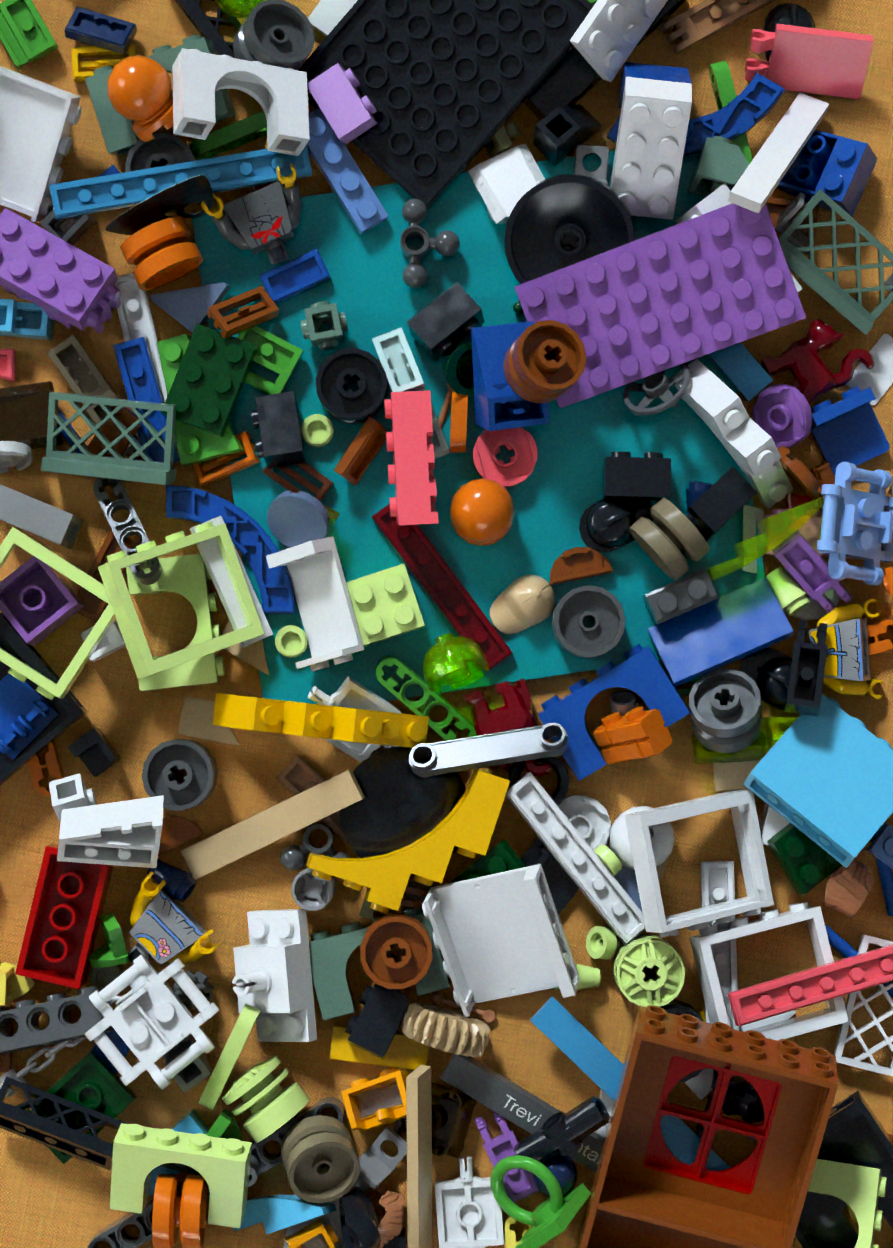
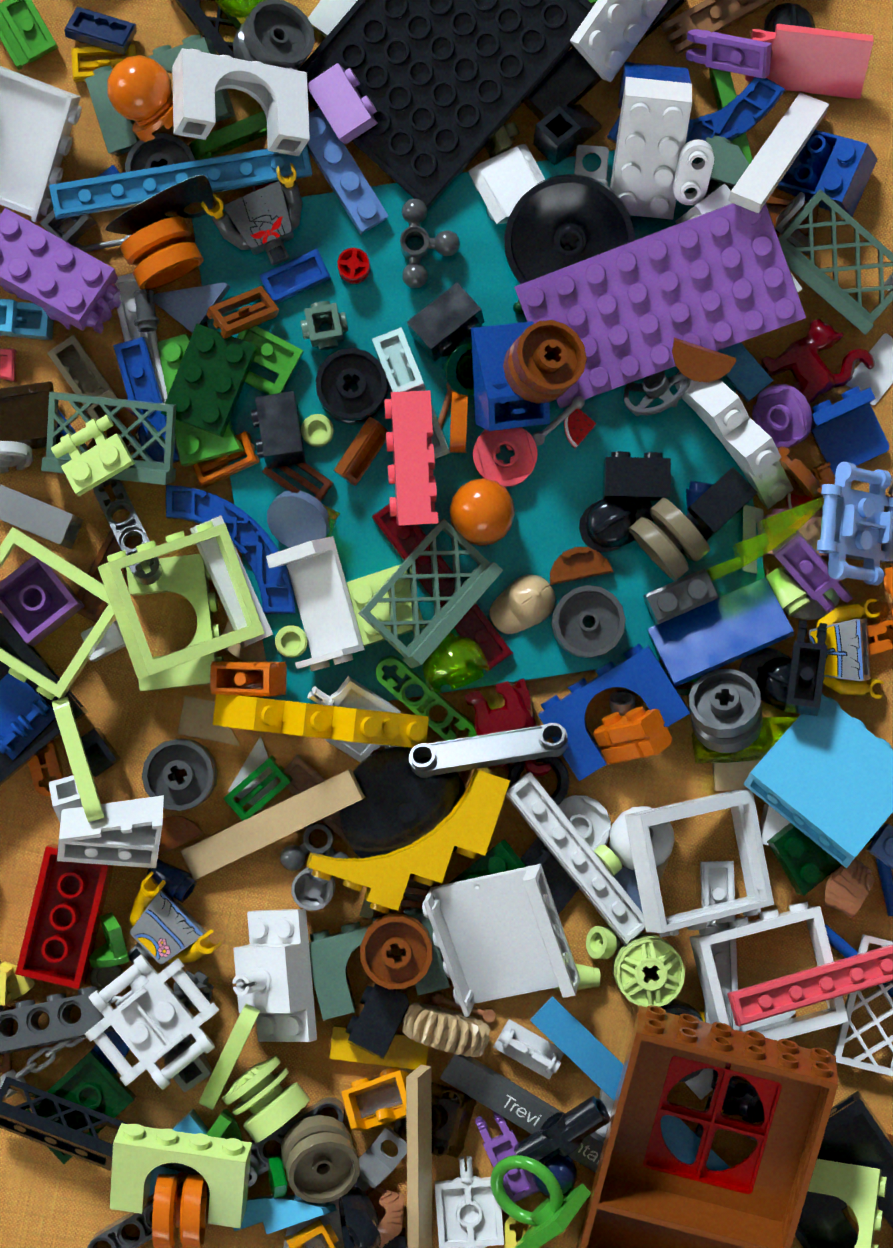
none -> yellowish green plate [51,415,135,496]
none -> yellowish green beam [52,697,105,822]
none -> light grey hinge [73,235,131,252]
none -> dark grey pin [133,289,160,332]
none -> orange brick [210,660,287,696]
none -> green tile [223,755,293,821]
none -> white sticker [228,736,277,810]
none -> green tile [268,1157,287,1198]
none -> red wheel [337,248,370,284]
none -> sand green fence [358,518,503,669]
none -> white hinge [493,1019,564,1079]
none -> light grey hinge [532,396,585,446]
none -> red tile [564,409,596,449]
none -> dark orange tile [672,337,736,383]
none -> white plate [673,139,714,205]
none -> medium lavender hinge [686,29,772,78]

